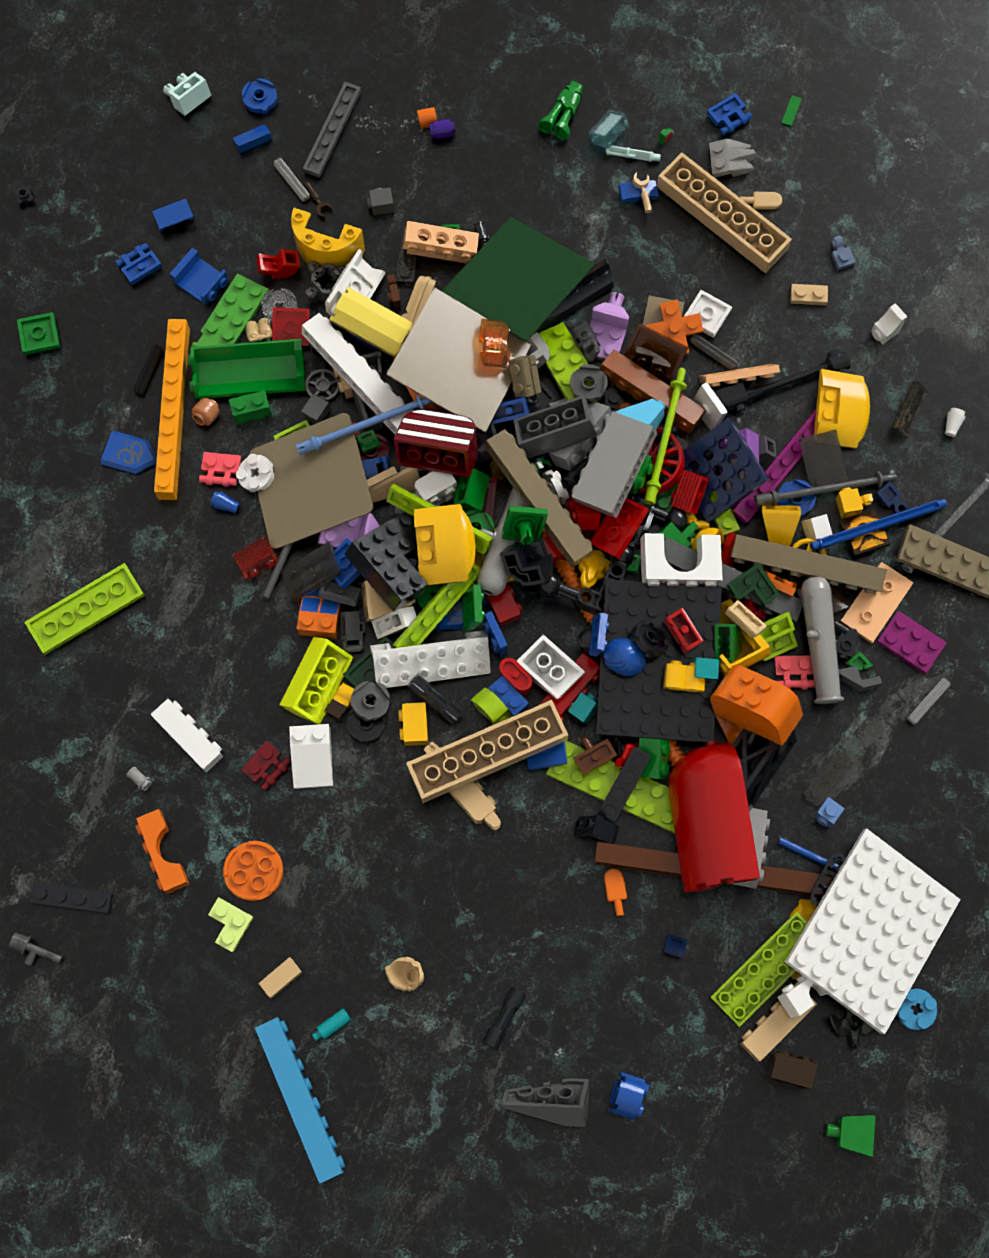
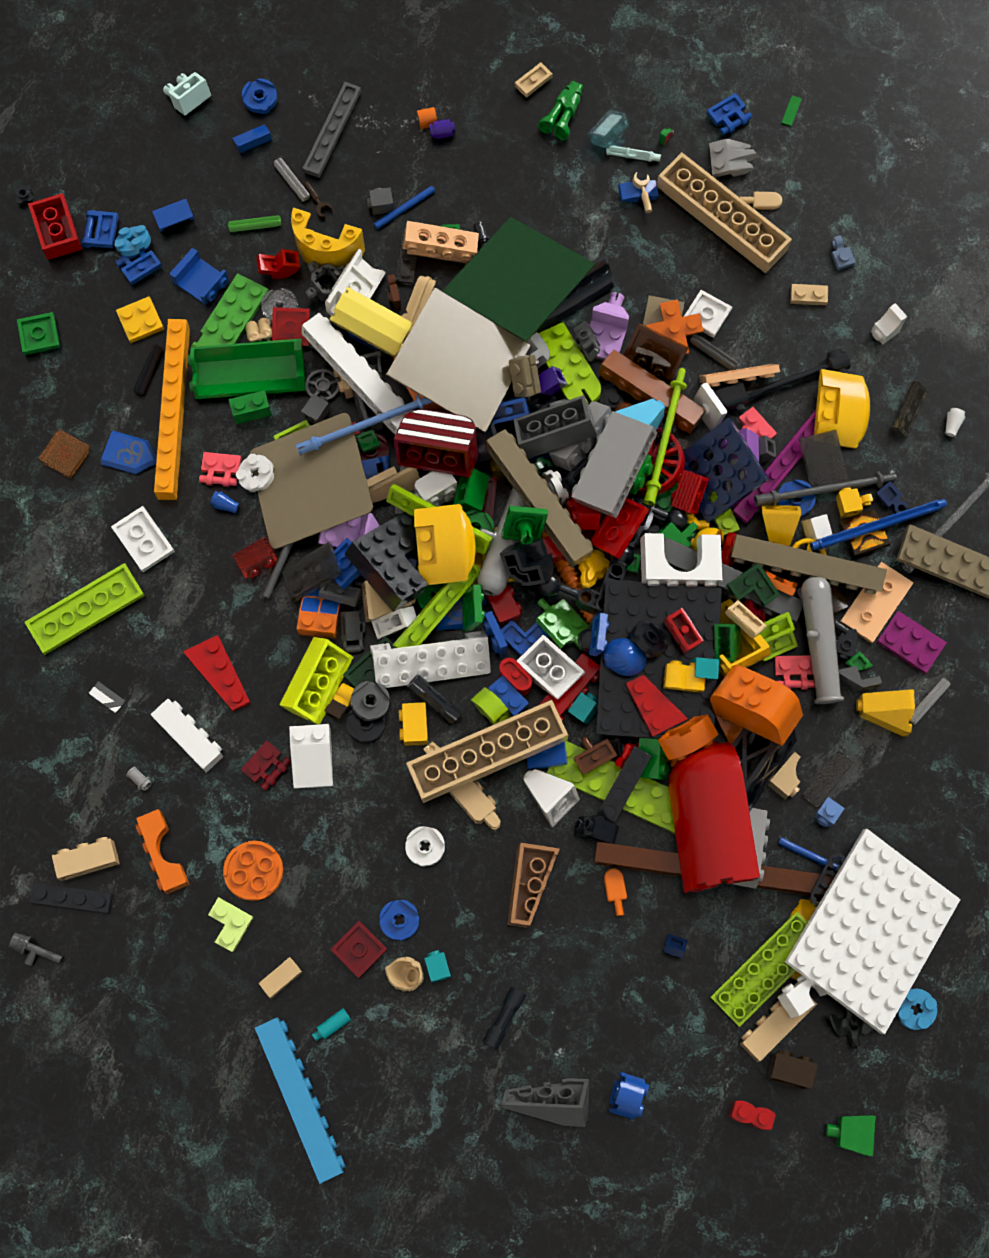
nougat head [192,398,220,426] -> none
clear orange brick [480,319,510,368] -> none
dark grey plate [570,364,608,402] -> none
none -> red brick [28,193,82,260]
none -> clear orange plate [38,429,91,478]
none -> tan brick [52,837,120,881]
none -> blue plate [81,210,119,248]
none -> sticker [89,682,125,712]
none -> white plate [111,506,175,572]
none -> dark azure plate [115,225,151,256]
none -> yellow plate [116,296,164,343]
none -> red wing [183,635,251,712]
none -> bright green axle [228,215,281,232]
none -> dark red plate [330,921,388,978]
none -> blue piece [373,185,435,230]
none -> blue plate [380,900,420,941]
none -> white plate [405,826,445,867]
none -> teal brick [425,950,451,983]
none -> blue plate [501,620,549,656]
none -> medium nougat wedge [507,843,560,928]
none -> tan plate [515,62,553,98]
none -> white slope [523,769,580,827]
none -> bright green plate [536,598,589,650]
none -> dark purple brick [539,366,568,396]
none -> red wing [625,675,688,737]
none -> orange brick [658,715,719,760]
none -> red brick [729,1101,776,1130]
none -> coral hinge [738,407,777,439]
none -> tan arch [768,752,801,800]
none -> yellow slope [856,690,915,737]

